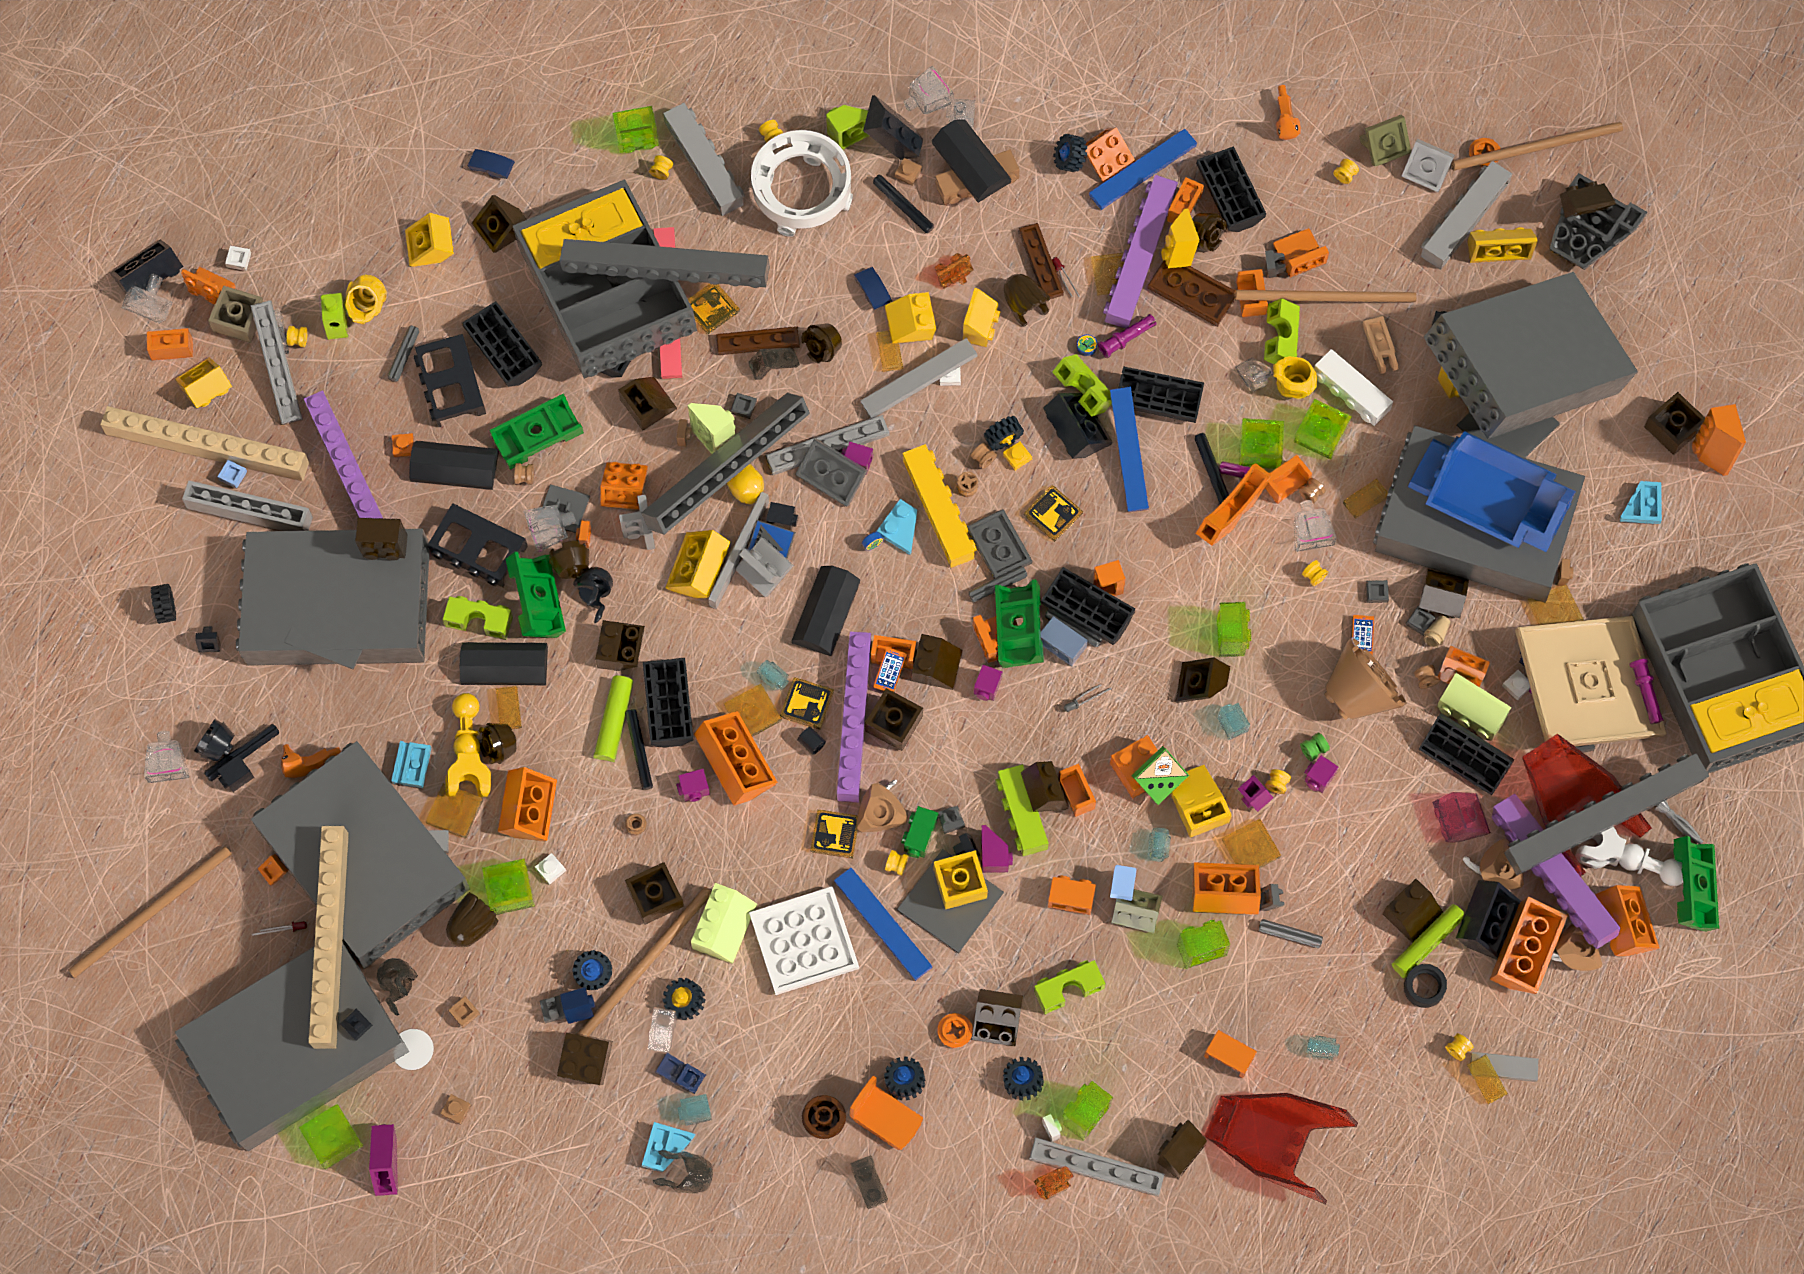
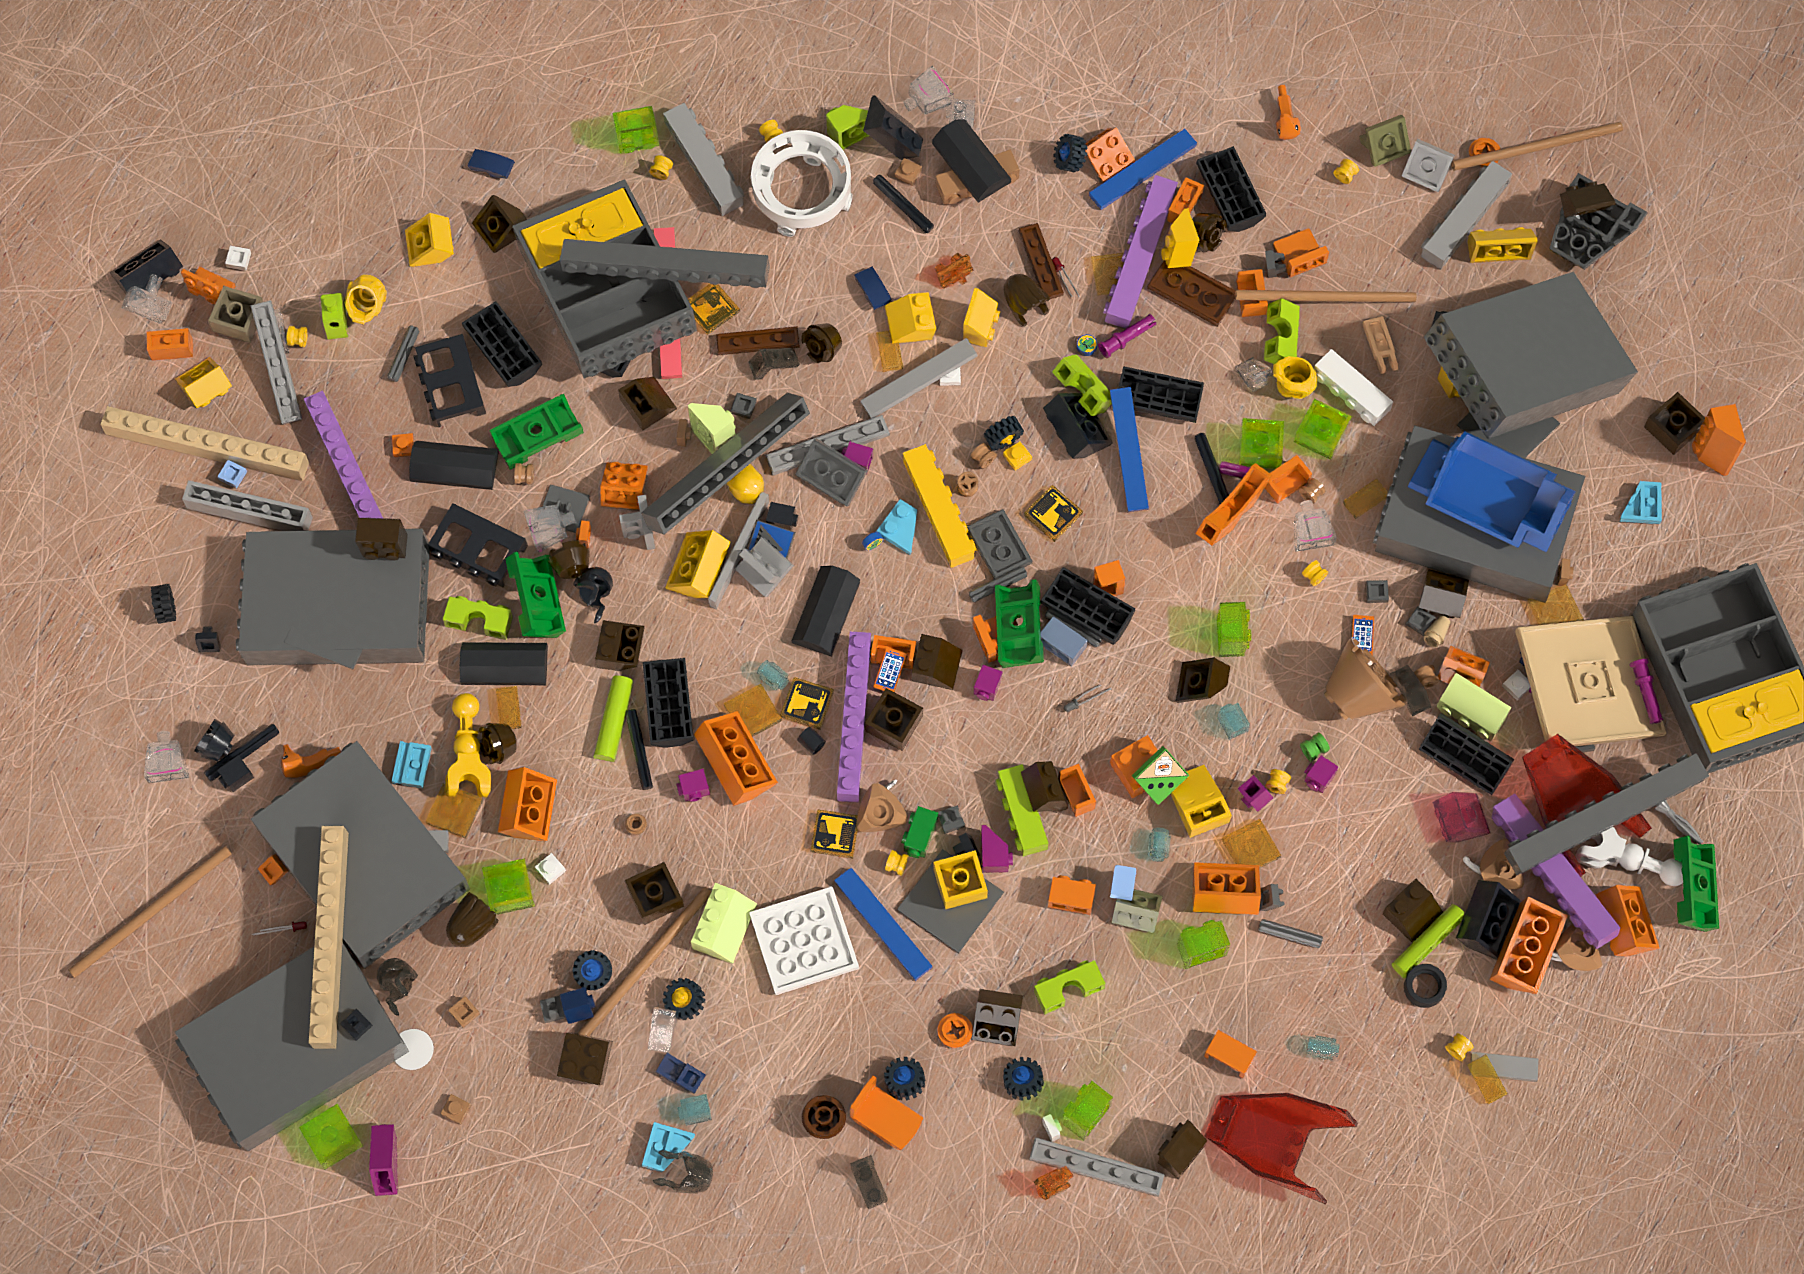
none -> clear smoke bracket [1390,665,1431,716]

